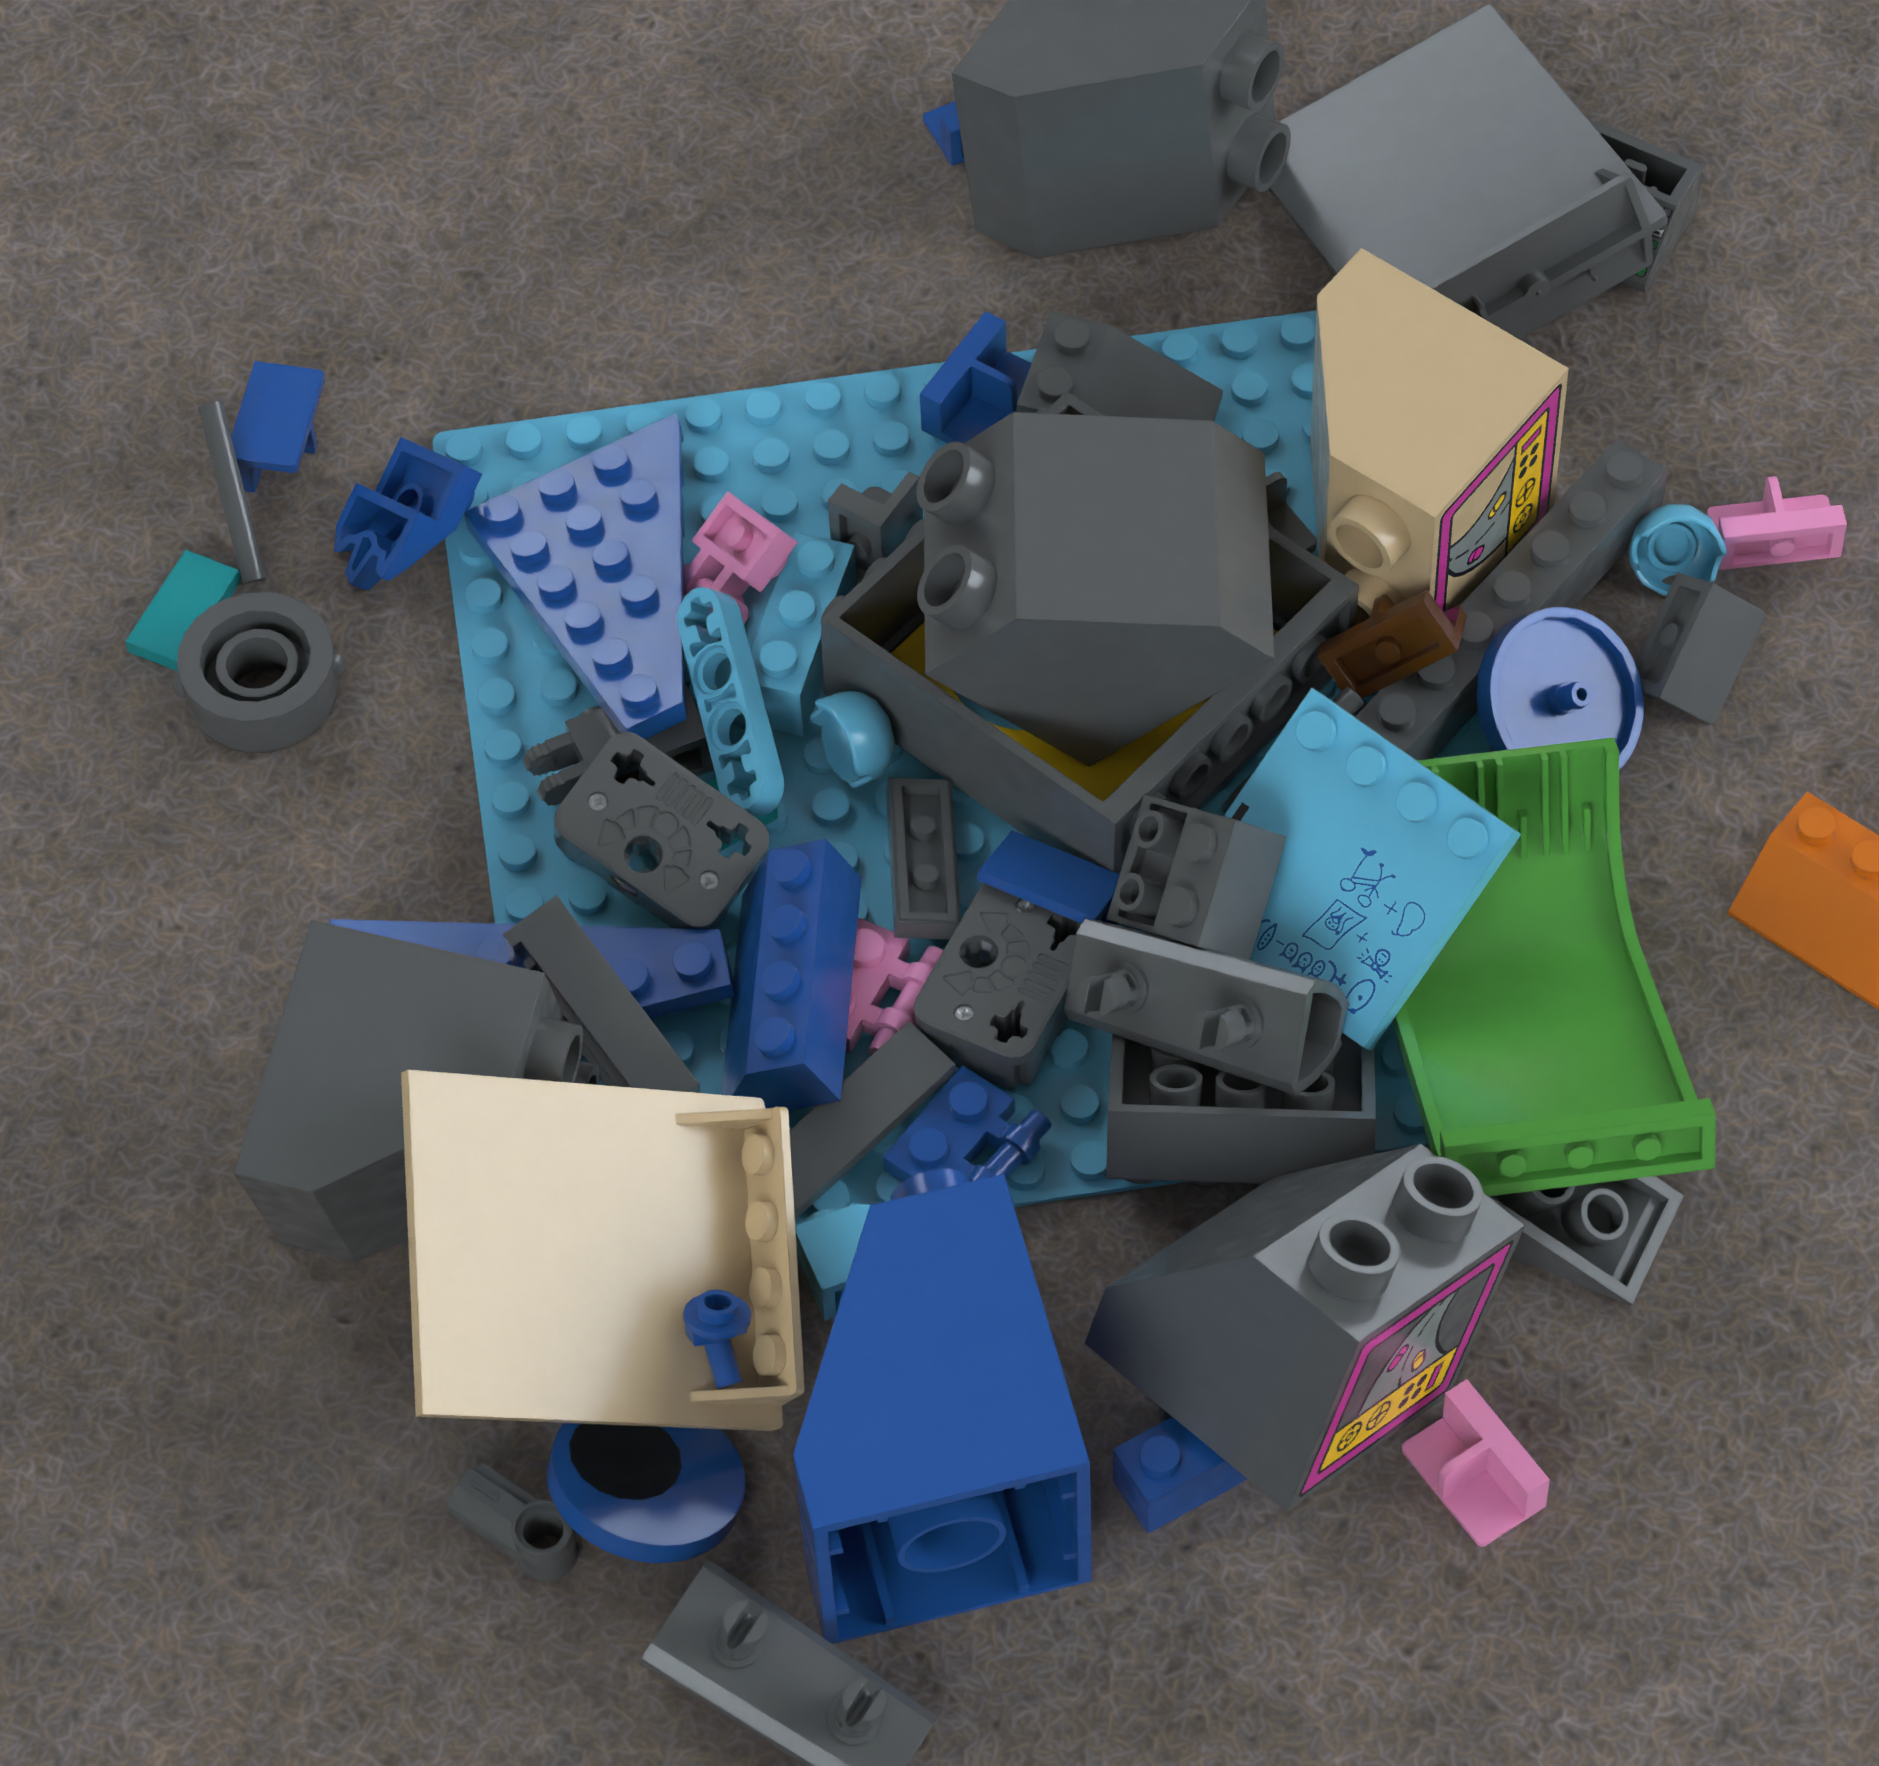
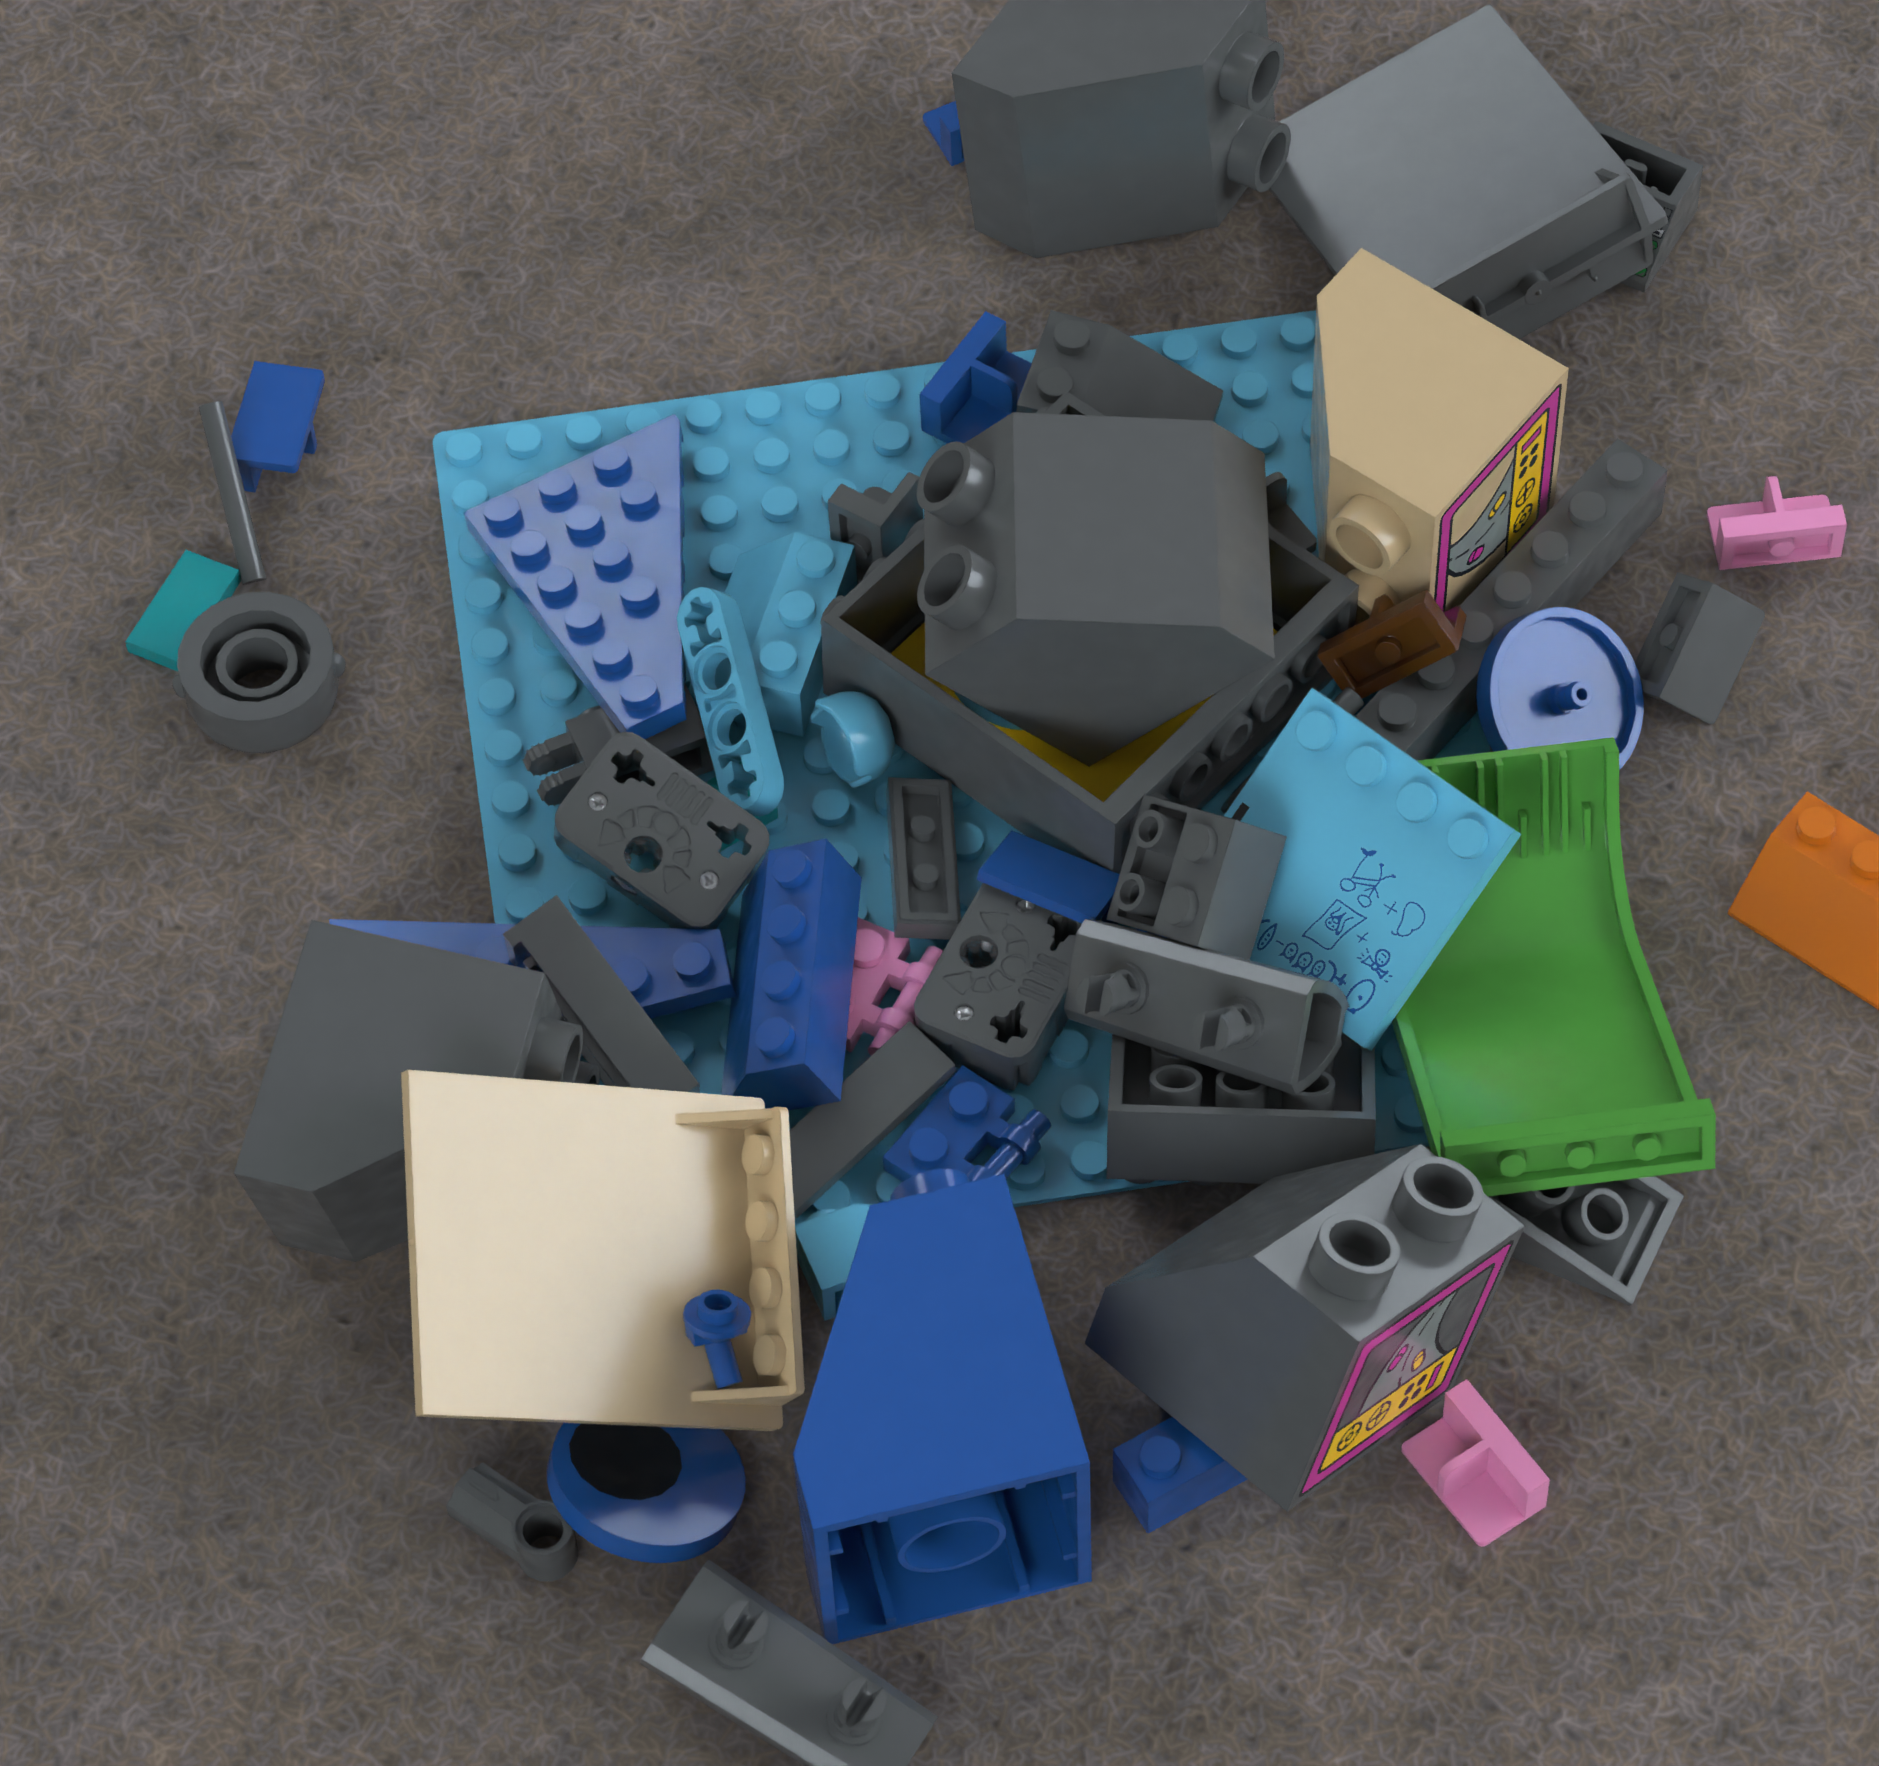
blue plate [334,437,482,591] -> none
bright pink plate [683,491,798,623] -> none
medium azure hair [1629,504,1727,596] -> none

